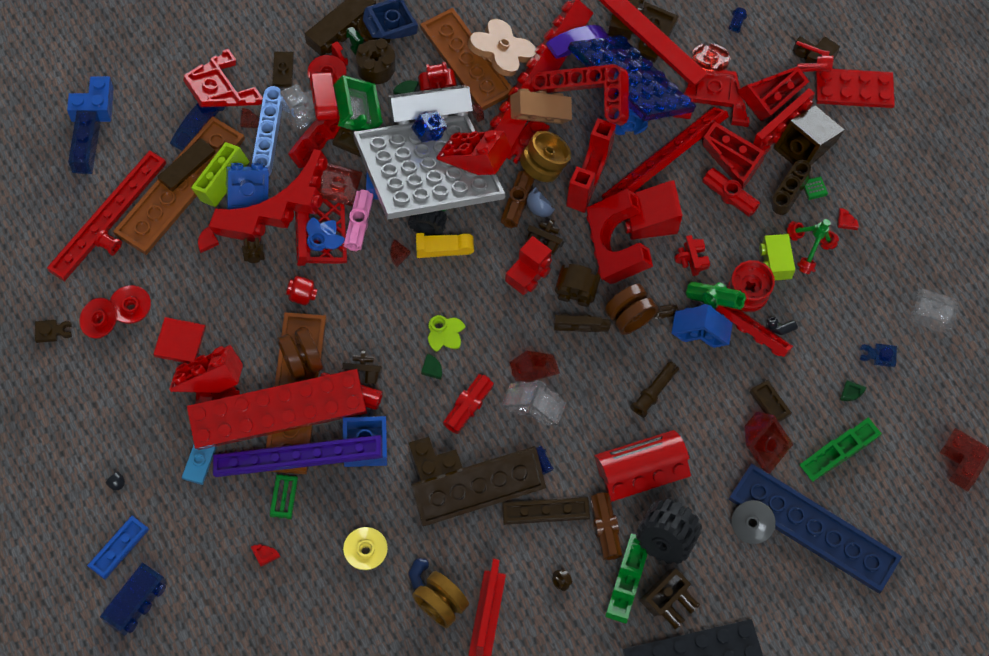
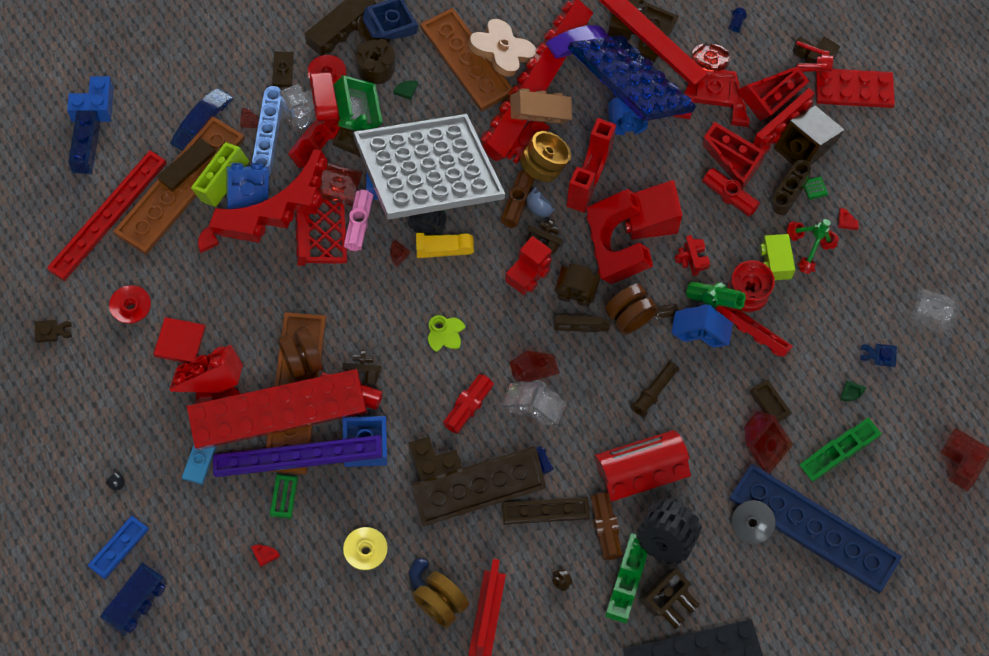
red dish [79,298,117,339] -> none
red bush [94,230,122,256] -> none
red wing [183,49,263,107] -> none
dark brown plate [242,238,265,263] -> none
red head [285,276,317,306] -> none
blue plate [306,217,345,251] -> none
red tile [332,42,348,66] -> none
dark green tile [347,27,364,55] -> none
brick [388,85,473,125] -> none
clear blue brick [411,111,448,143] -> none
red piece [418,62,457,91] -> none
dark green tile [421,354,442,380] -> none
red slope [436,130,512,175] -> none
clear red tile [471,103,484,122] -> none
red beam [531,64,629,125] -> none
red tile [602,107,729,200] -> none
black arm [766,317,798,335] -> none

